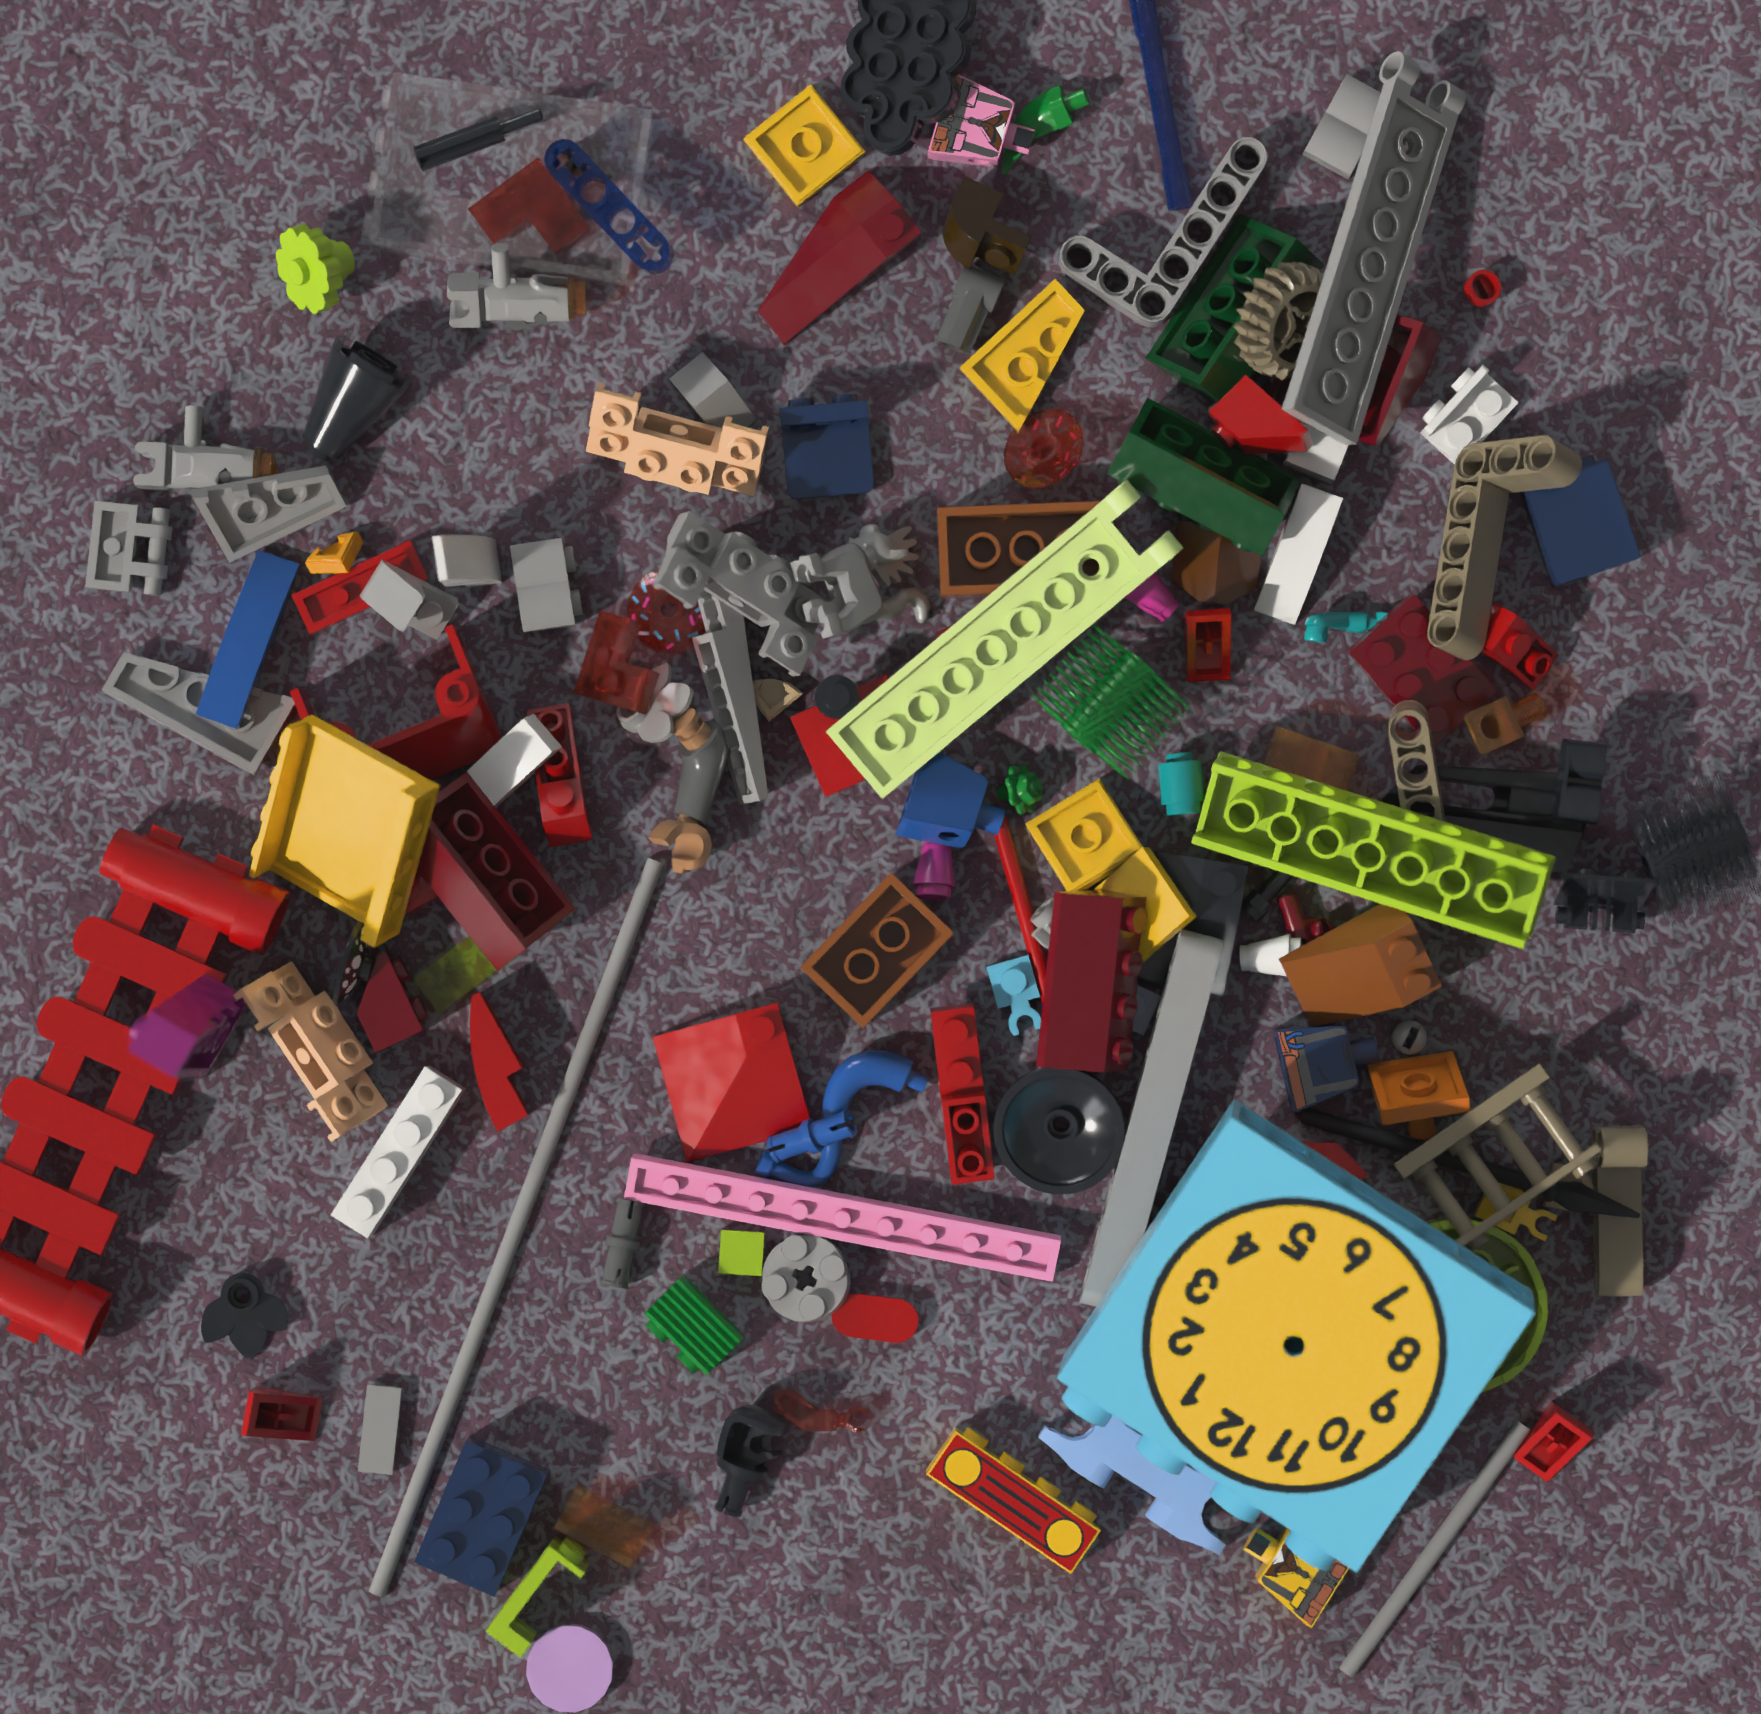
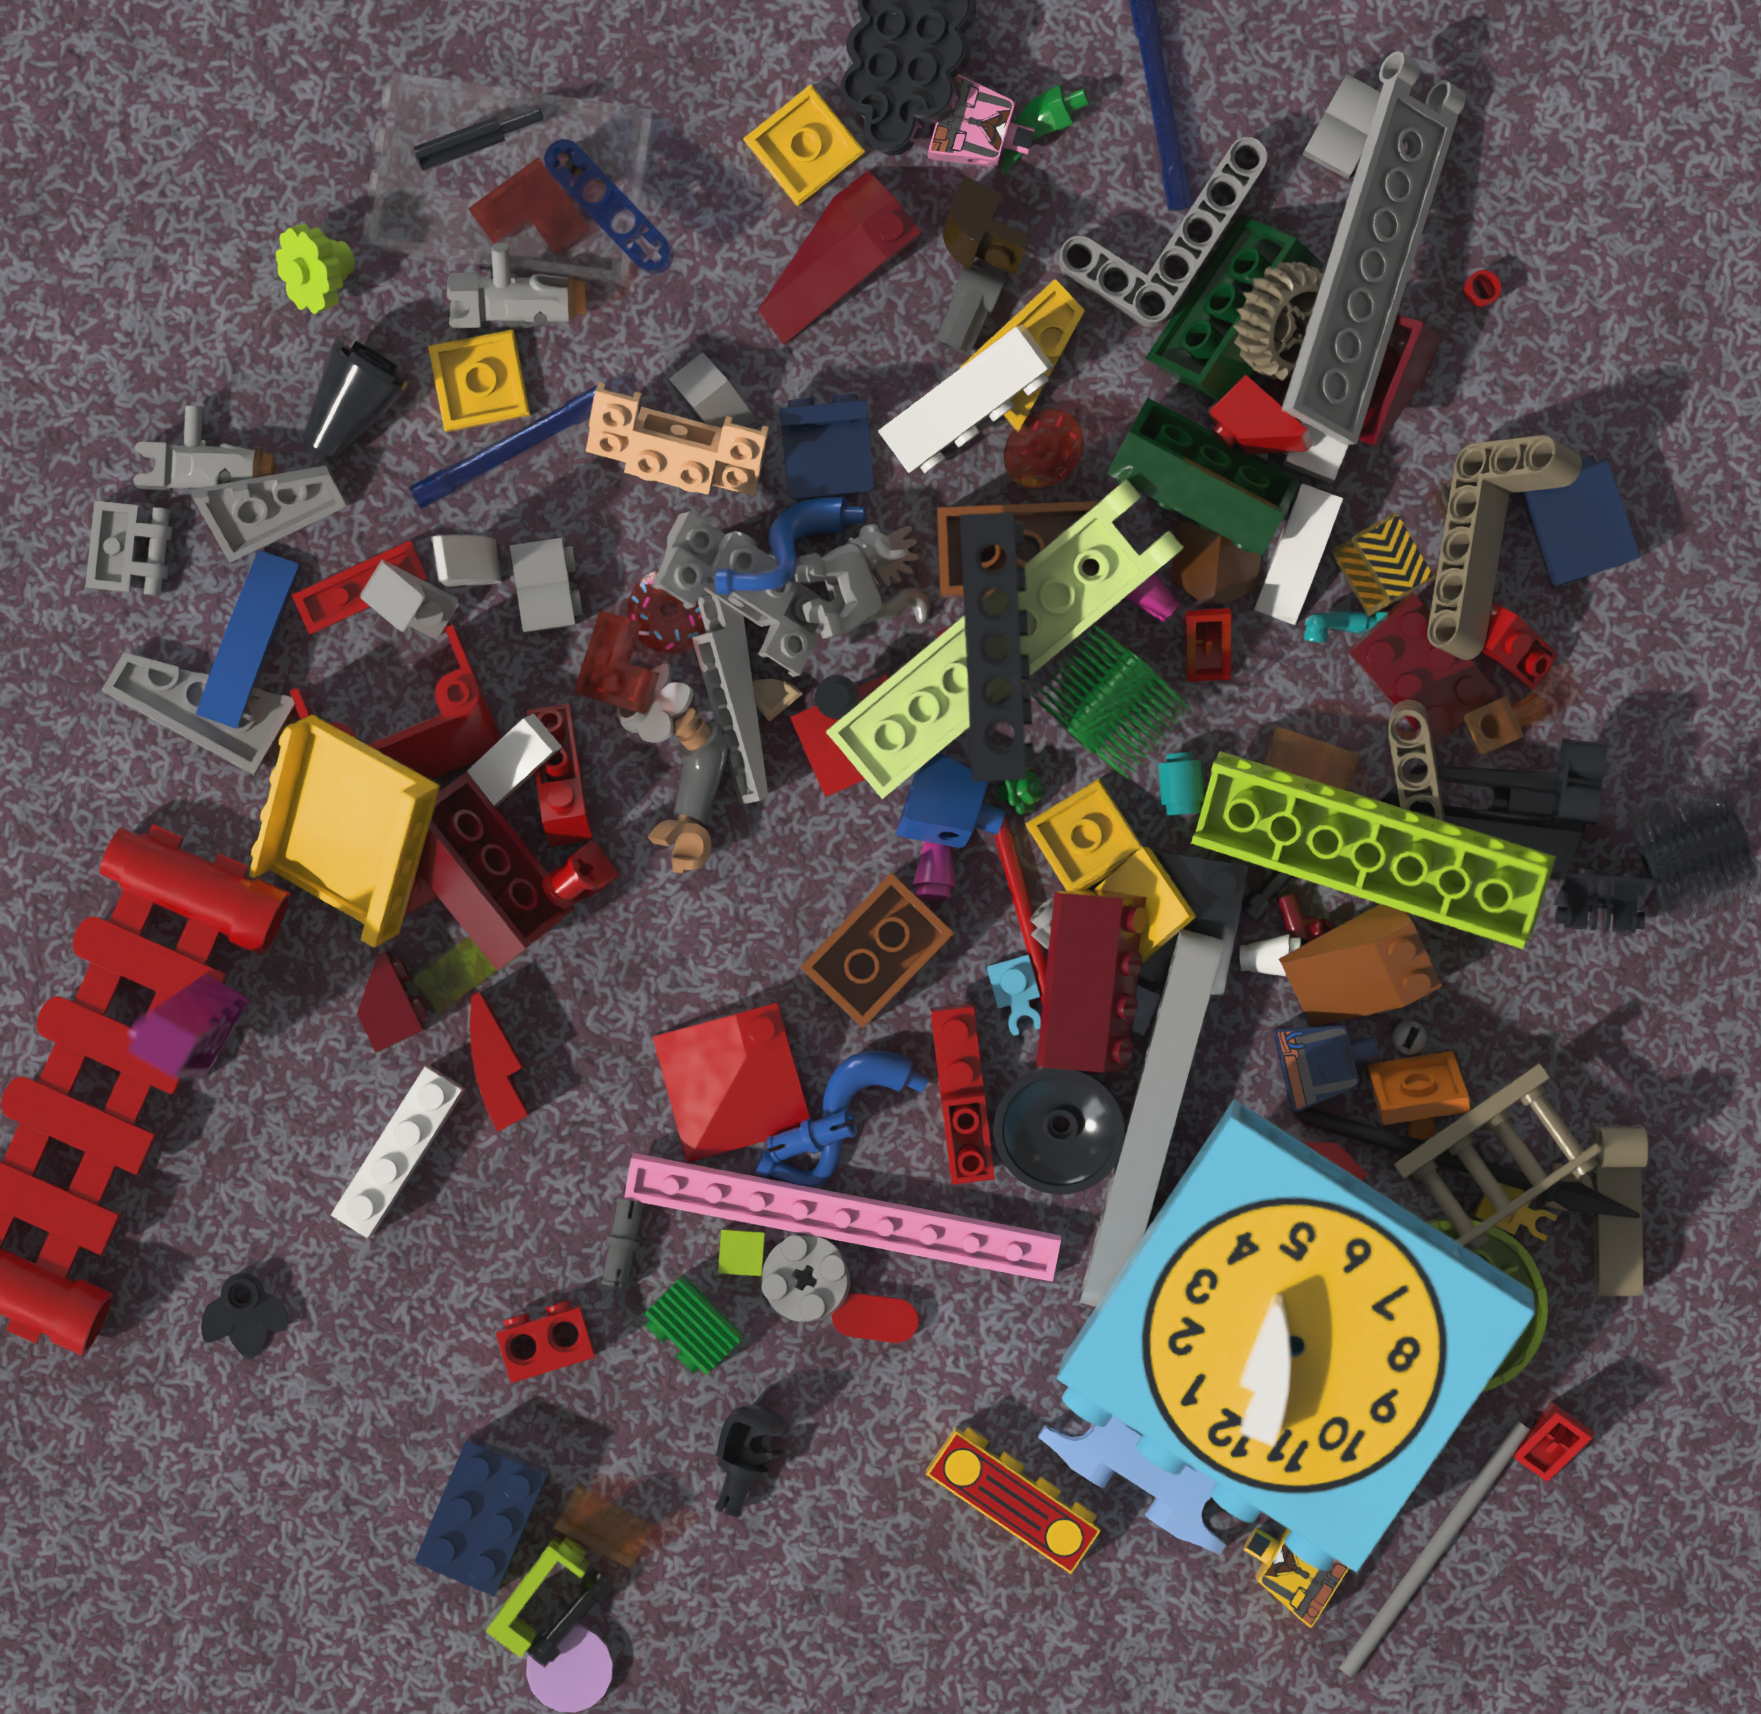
light nougat bracket [233,961,388,1142] -> none
red slope [241,1386,323,1441] -> none
light orange tile [305,532,364,574] -> none
black dish [332,921,376,1005] -> none
light grey piece [358,1384,403,1475] -> none
light grey piece [369,858,664,1597] -> none
clear red arm [773,1389,870,1434] -> none
white bracket [1420,365,1519,465] -> none
none -> clear blue piece [409,385,598,510]
none -> yellow tile [428,329,531,432]
none -> red brick [496,1300,597,1383]
none -> black bar [526,1571,614,1668]
none -> red piece [542,840,620,909]
none -> blue animal [715,497,867,595]
none -> white brick [878,325,1054,474]
none -> black brick [960,512,1034,782]
none -> white slope [1240,1294,1291,1446]
none -> piece [1332,513,1435,617]

